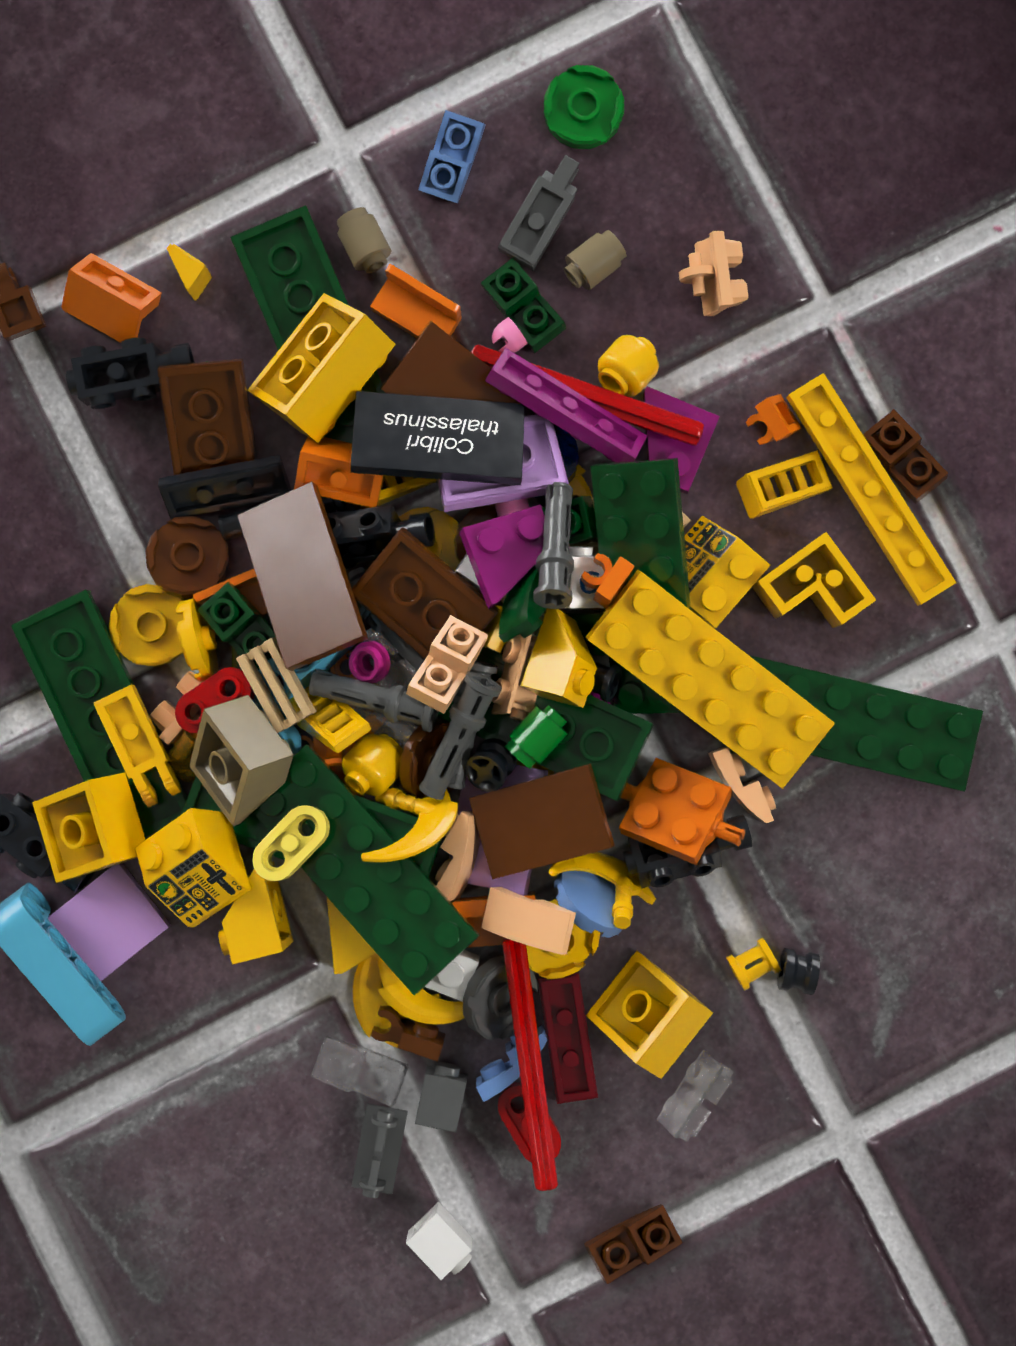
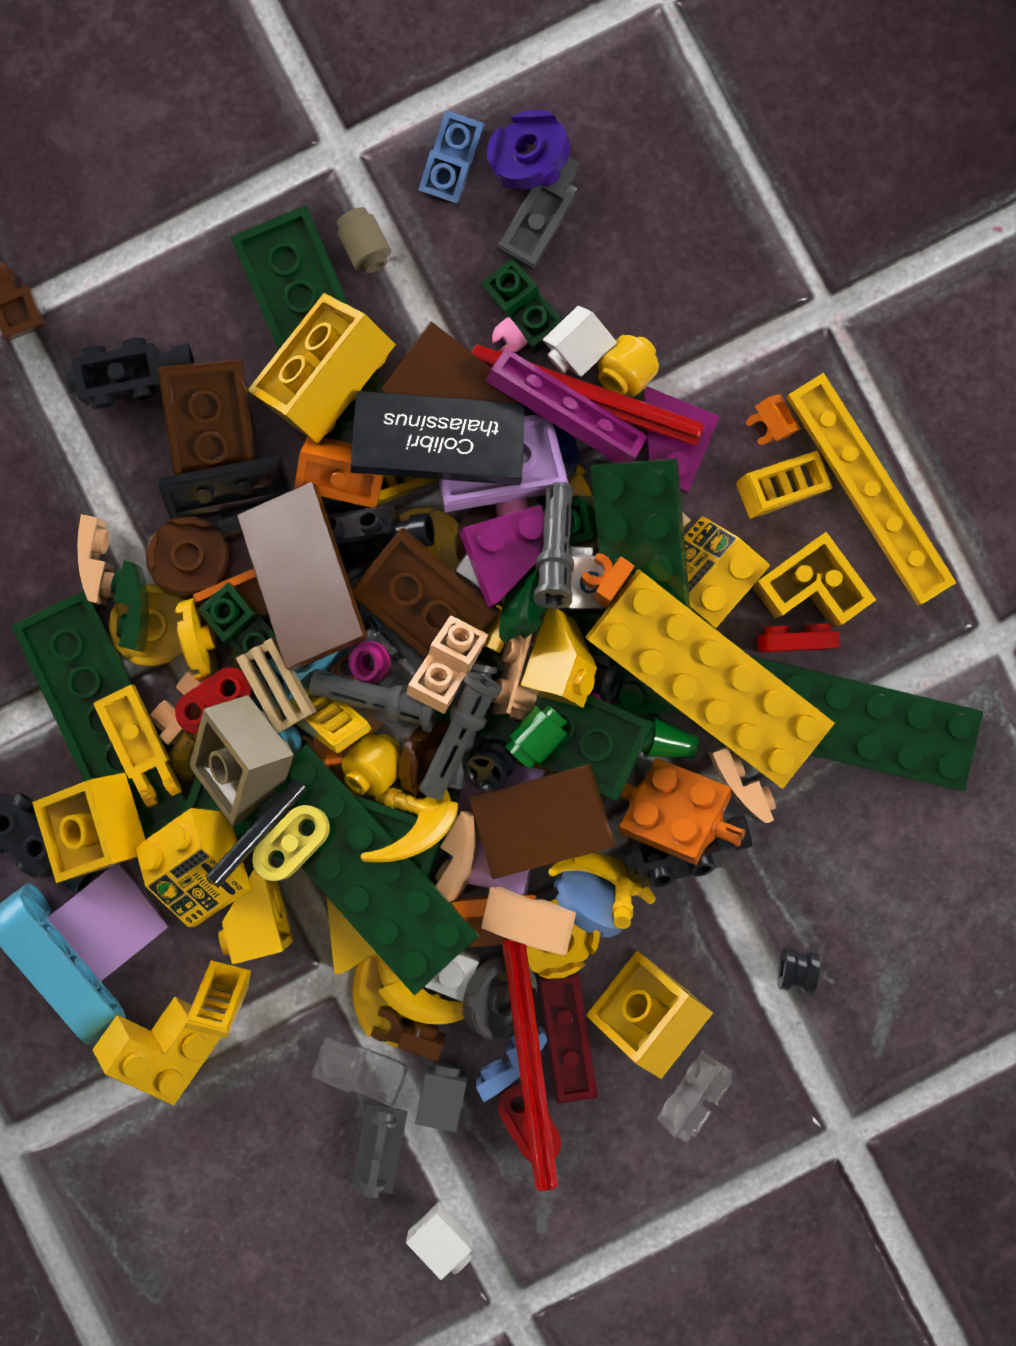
orange panel [61,253,162,343] -> none
yellow slope [167,244,212,301] -> none
orange panel [370,264,462,338] -> none
green tile [544,65,624,149] -> none
dark tan brick [564,230,627,290] -> none
reddish brown slope [584,1204,683,1284] -> none
light nougat hips [679,231,748,316] -> none
yellow bush [726,938,781,991] -> none
reddish brown slope [863,409,948,504] -> none
none -> light nougat slope [77,514,115,606]
none -> yellow brick [92,996,221,1106]
none -> dark green slope [111,560,149,653]
none -> yellow slope [185,960,251,1039]
none -> black bar [206,779,307,888]
none -> dark purple plate [487,110,571,189]
none -> white brick [543,306,617,377]
none -> green cone [642,717,699,759]
none -> red plate [756,624,841,653]

